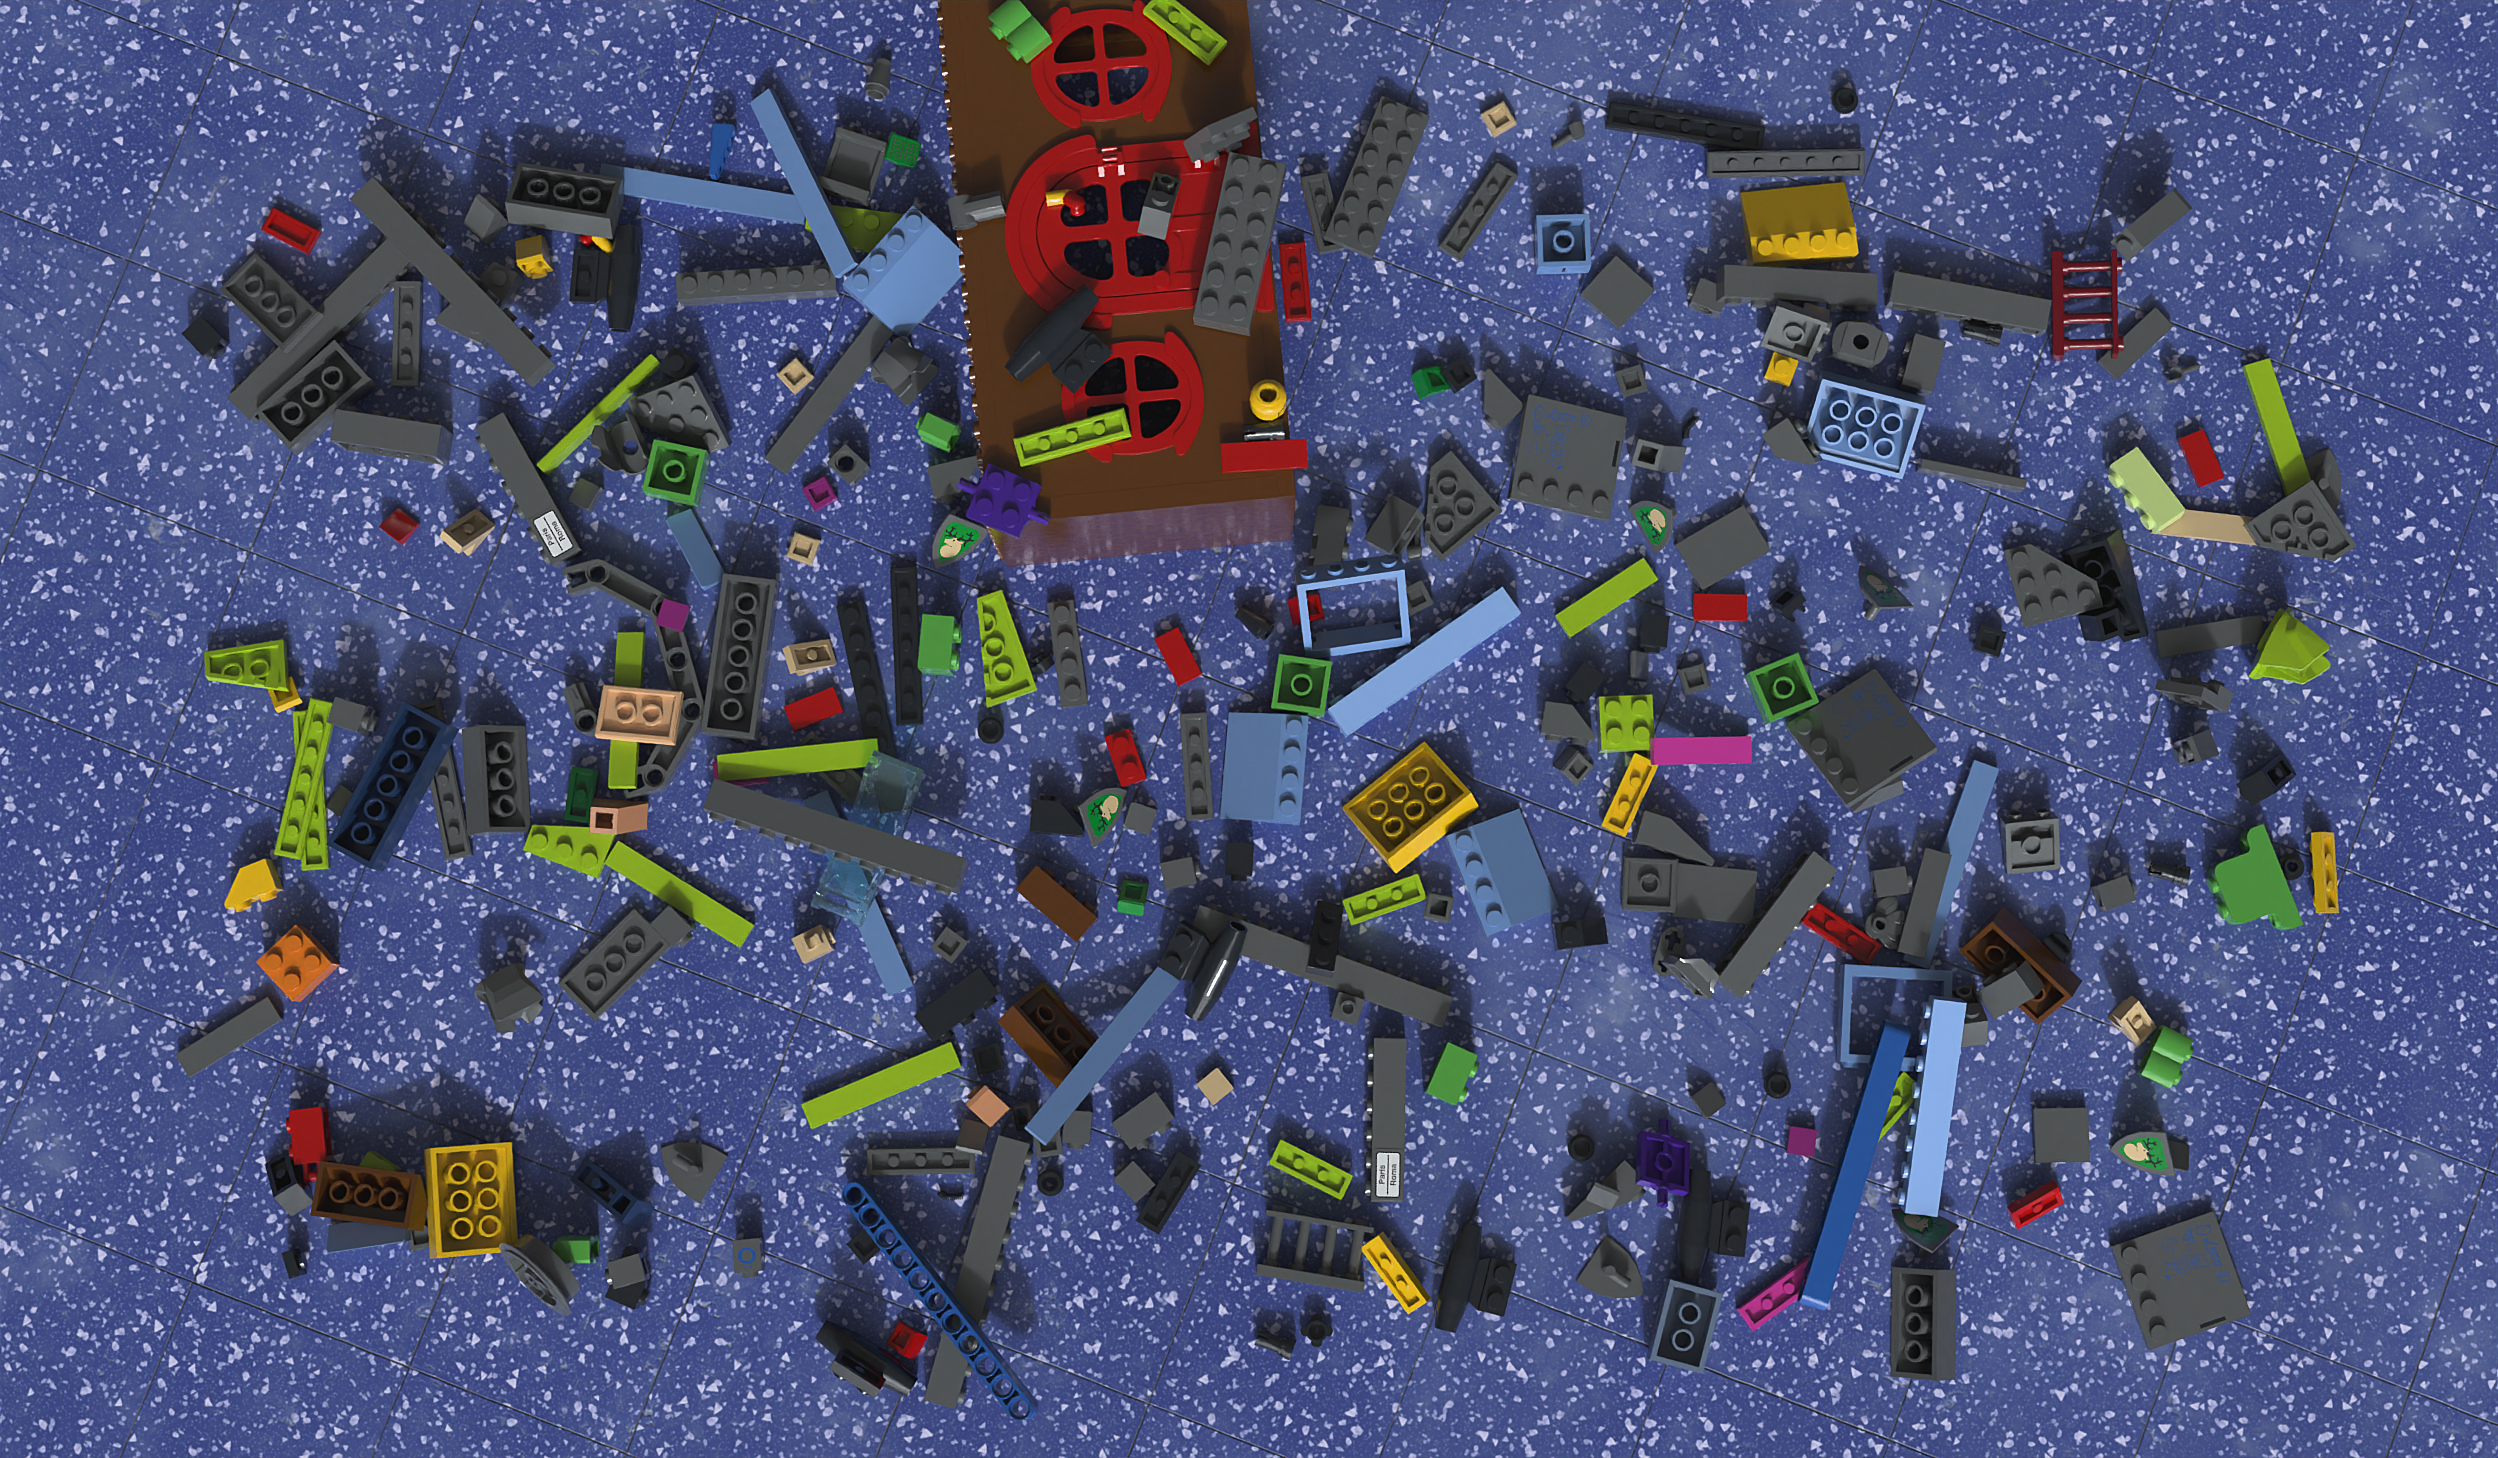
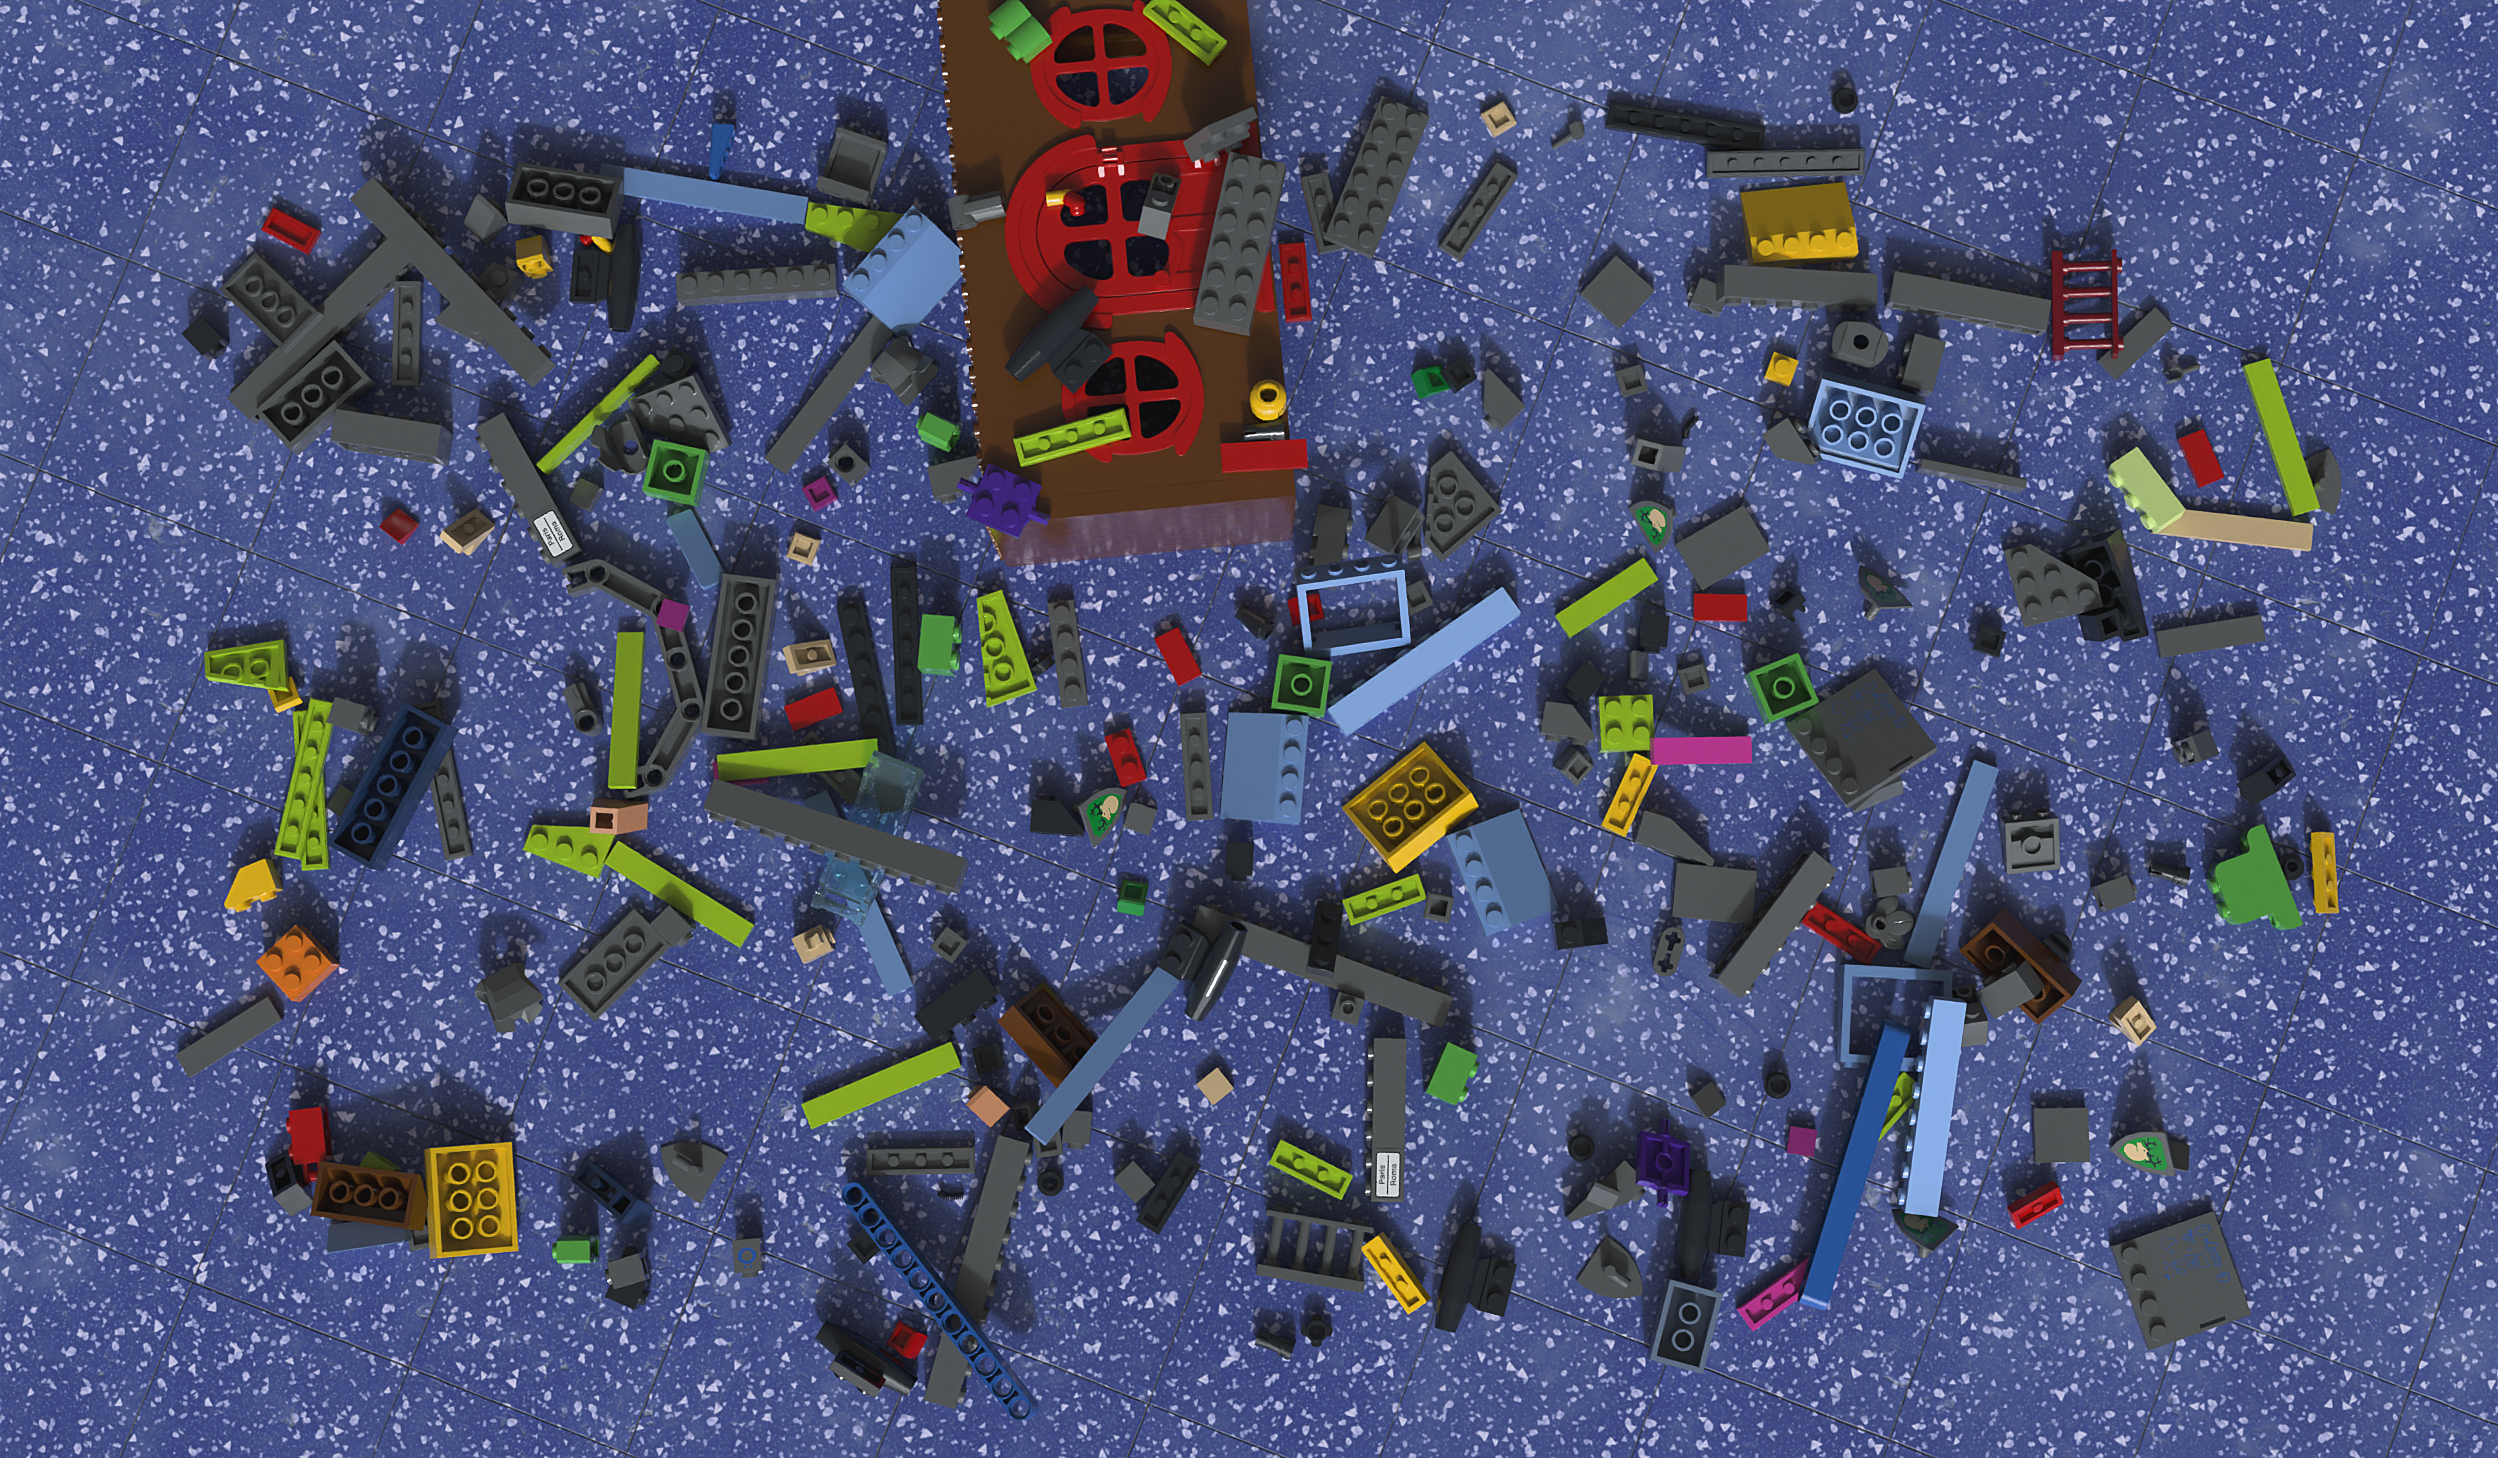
black plate [281,1248,308,1279] -> none
dark grey slope [462,725,531,835] -> none
dark grey piece [499,1234,580,1316] -> none
dark green plate [564,767,600,823] -> none
light nougat tile [595,684,684,746] -> none
medium blue tile [750,88,859,278] -> none
tan tile [776,357,814,395] -> none
dark grey cone [864,58,892,100] -> none
green slope [884,133,921,168] -> none
shield [932,513,989,568] -> none
dark grey slope [955,1119,989,1155] -> none
black plate [977,717,1004,744] -> none
reddish brown brick [1015,865,1098,943] -> none
dark grey brick [1112,1092,1175,1151] -> none
dark grey brick [1160,857,1201,891] -> none
dark grey plate [1507,394,1627,522] -> none
medium blue brick [1534,214,1591,275] -> none
dark grey tile [1622,856,1679,913] -> none
dark grey slope [1661,954,1720,1000] -> none
dark grey plate [1761,300,1833,363] -> none
dark grey slope [1891,1267,1956,1381] -> none
dark grey tile [1897,848,1952,959] -> none
black pin [1961,320,2003,347] -> none
dark grey slope [2111,188,2192,262] -> none
bright green brick [2137,1025,2194,1088] -> none
dark grey plate [2155,675,2233,713] -> none
dark grey plate [2243,480,2357,561] -> none
lime piece [2248,607,2331,684] -> none

